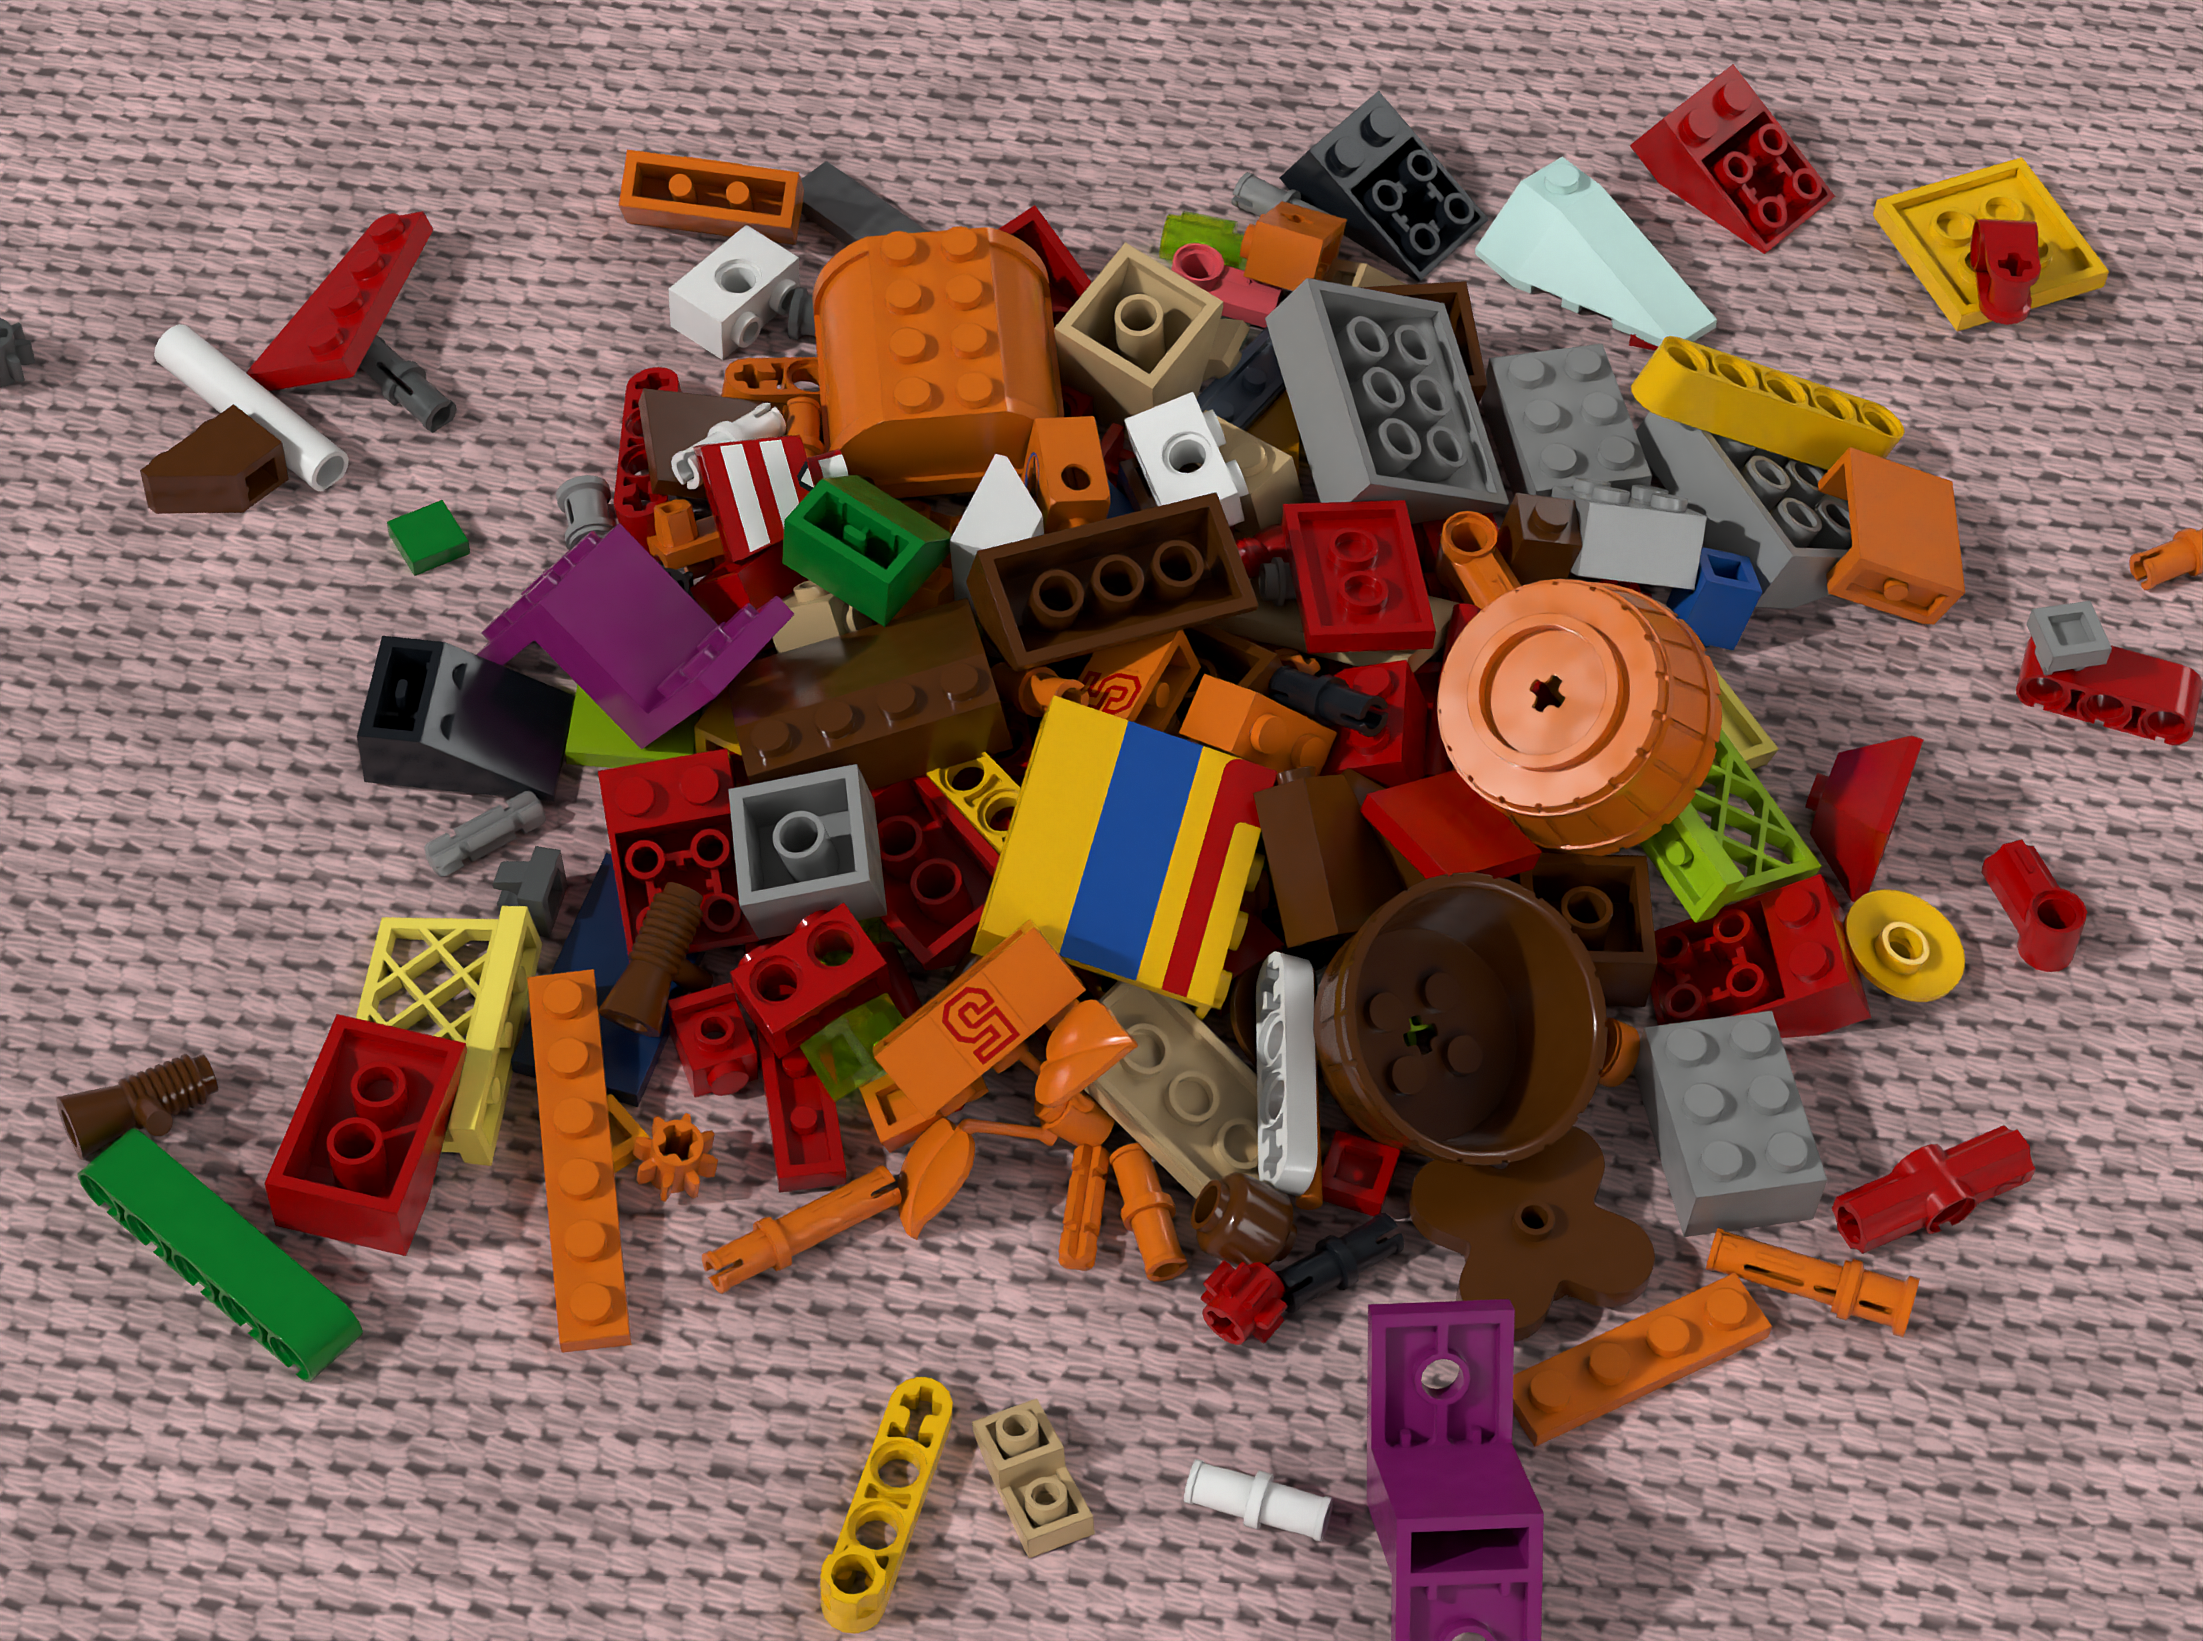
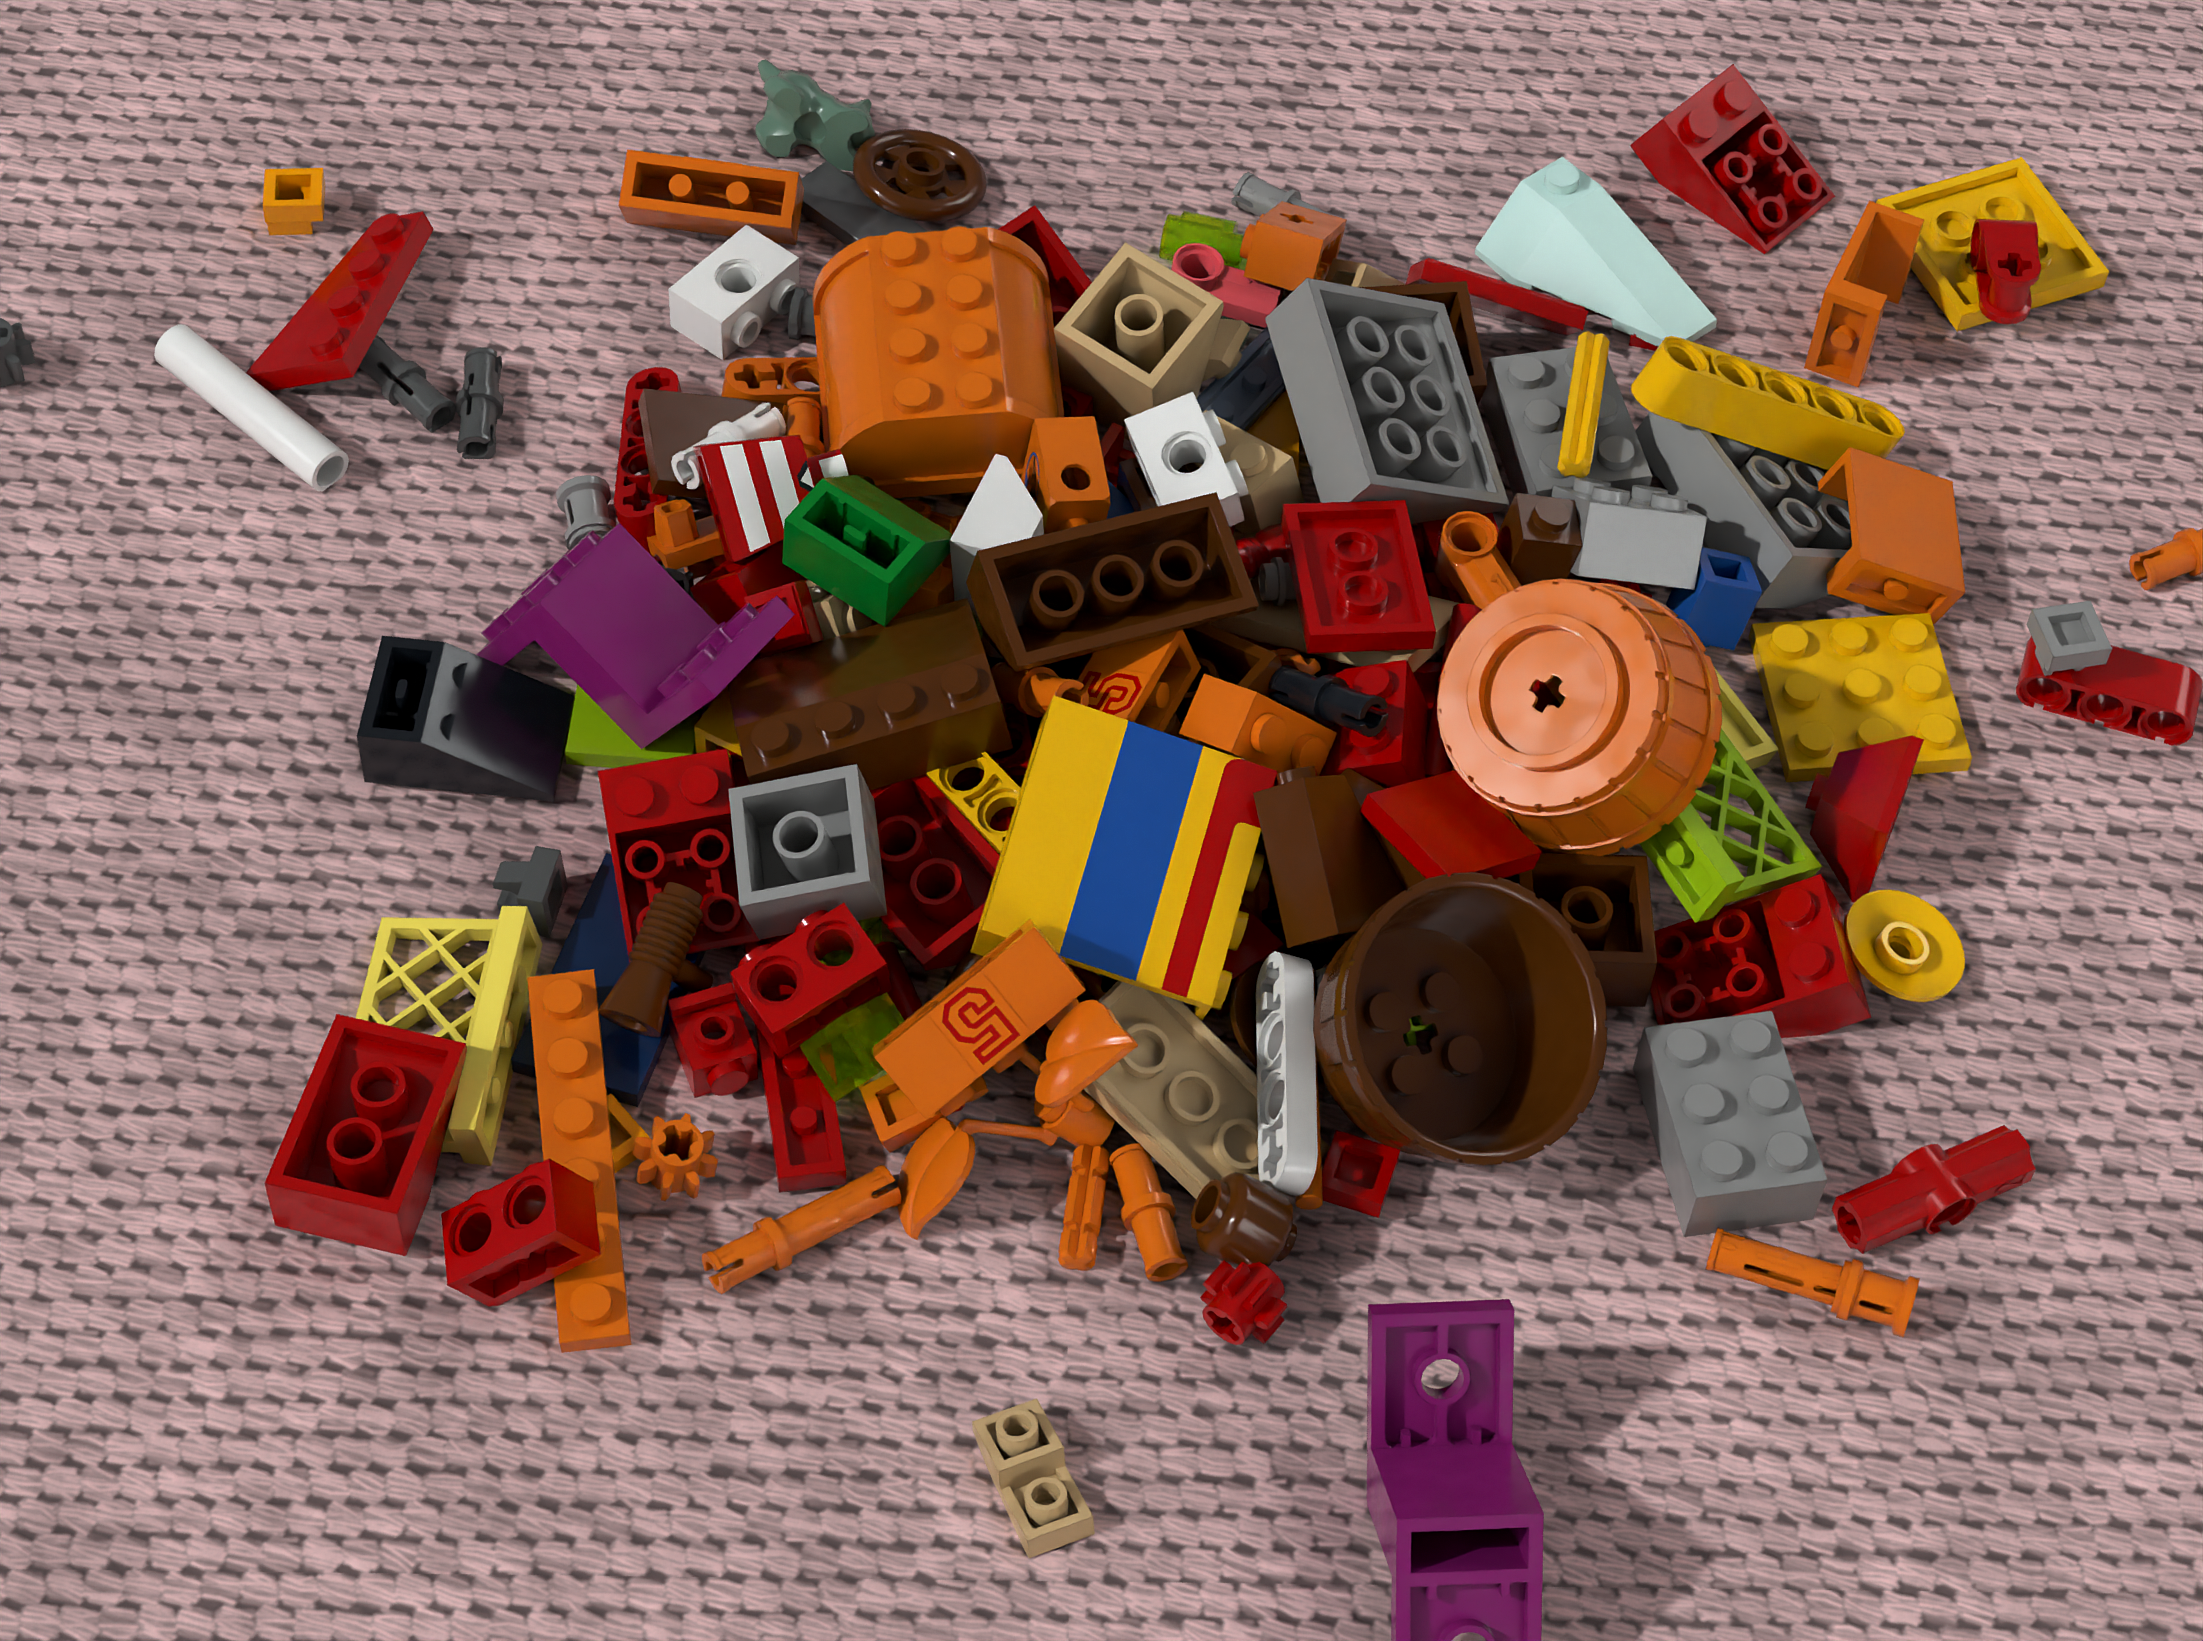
reddish brown piece [56,1054,219,1160] -> none
green beam [78,1128,363,1382] -> none
reddish brown slope [140,404,289,514] -> none
green tile [387,500,470,576] -> none
light grey axle [424,791,546,877] -> none
yellow beam [820,1377,953,1634] -> none
white pin [1184,1459,1334,1542] -> none
black pin [1275,1212,1404,1313] -> none
black slope [1279,91,1489,282] -> none
reddish brown plant [1409,1126,1655,1342] -> none
orange plate [1513,1273,1772,1447] -> none
orange tile [1598,1018,1640,1088] -> none
red piece [1981,839,2087,972] -> none
none -> light orange piece [263,168,325,235]
none -> red brick [441,1158,601,1307]
none -> dark grey pin [456,347,504,459]
none -> red tile [743,579,824,658]
none -> sand green animal [755,60,875,172]
none -> reddish brown plate [853,129,987,222]
none -> red tile [1405,258,1588,336]
none -> yellow axle [1557,331,1610,478]
none -> yellow plate [1748,613,1972,782]
none -> orange panel [1804,200,1924,388]

